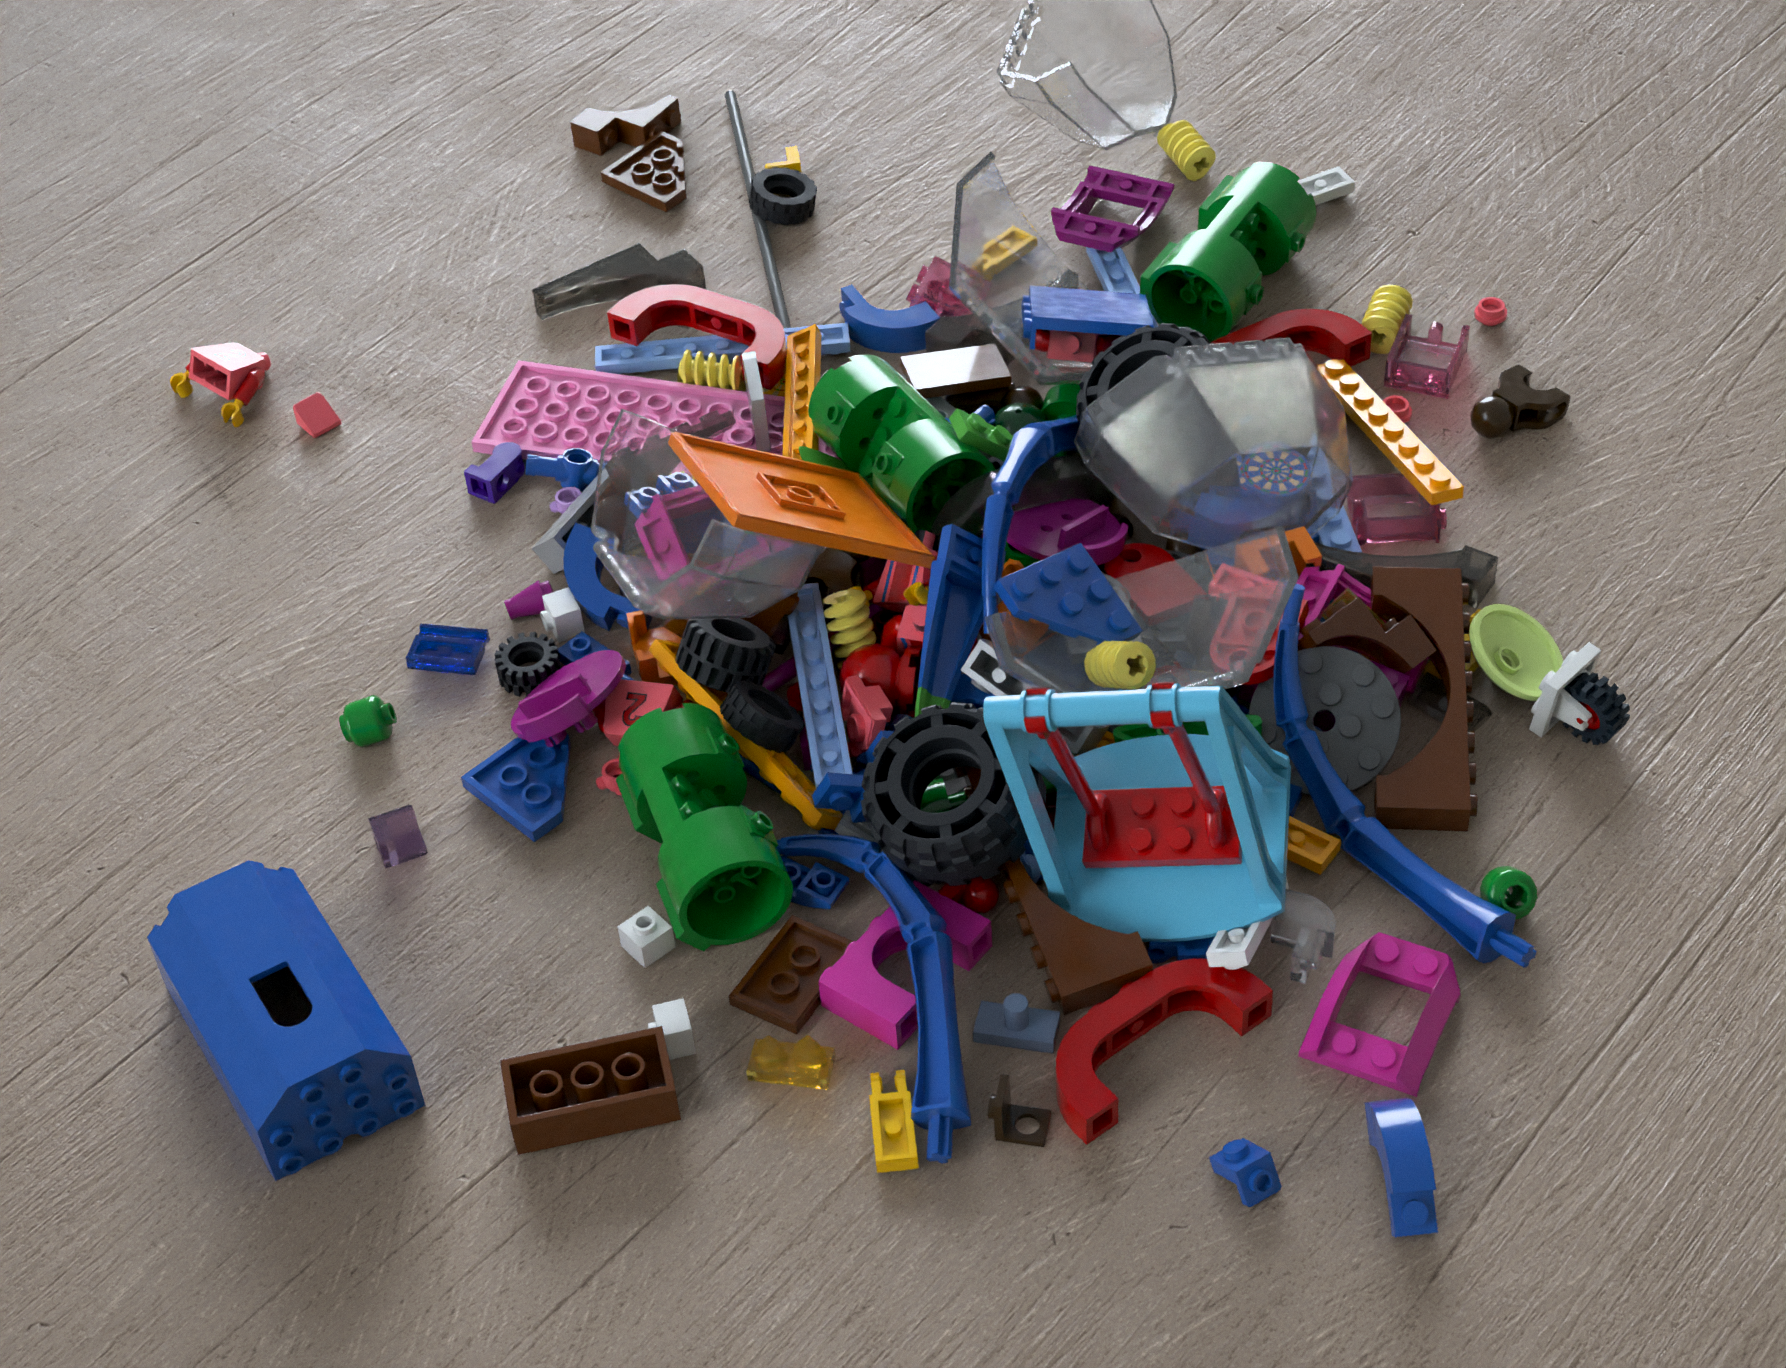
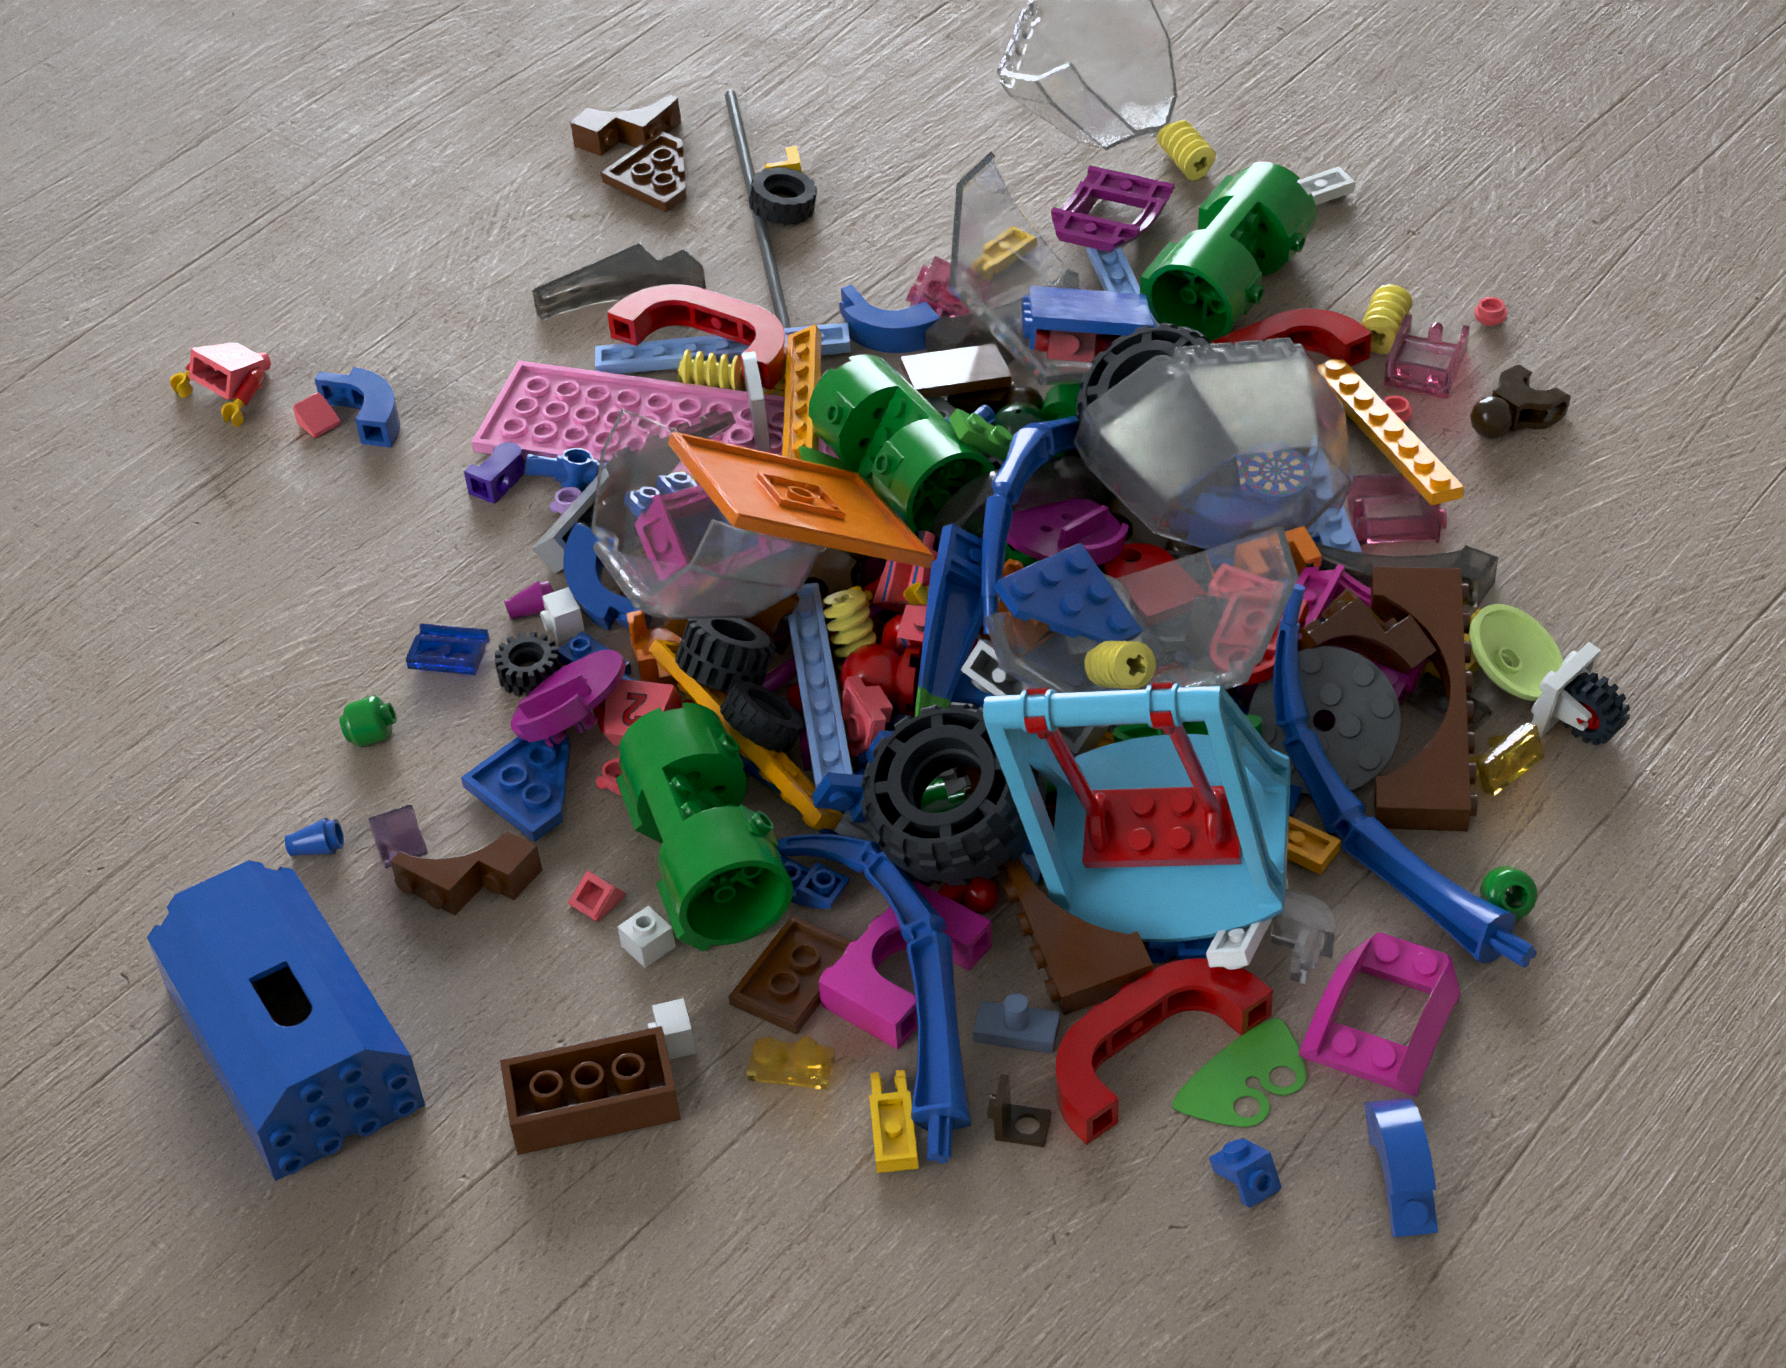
none -> blue cone [285,818,344,857]
none -> blue arch [314,367,400,448]
none -> reddish brown arch [390,831,542,915]
none -> coral slope [567,870,626,922]
none -> bright green piece [1172,1018,1307,1127]
none -> clear yellow tile [1469,722,1545,795]

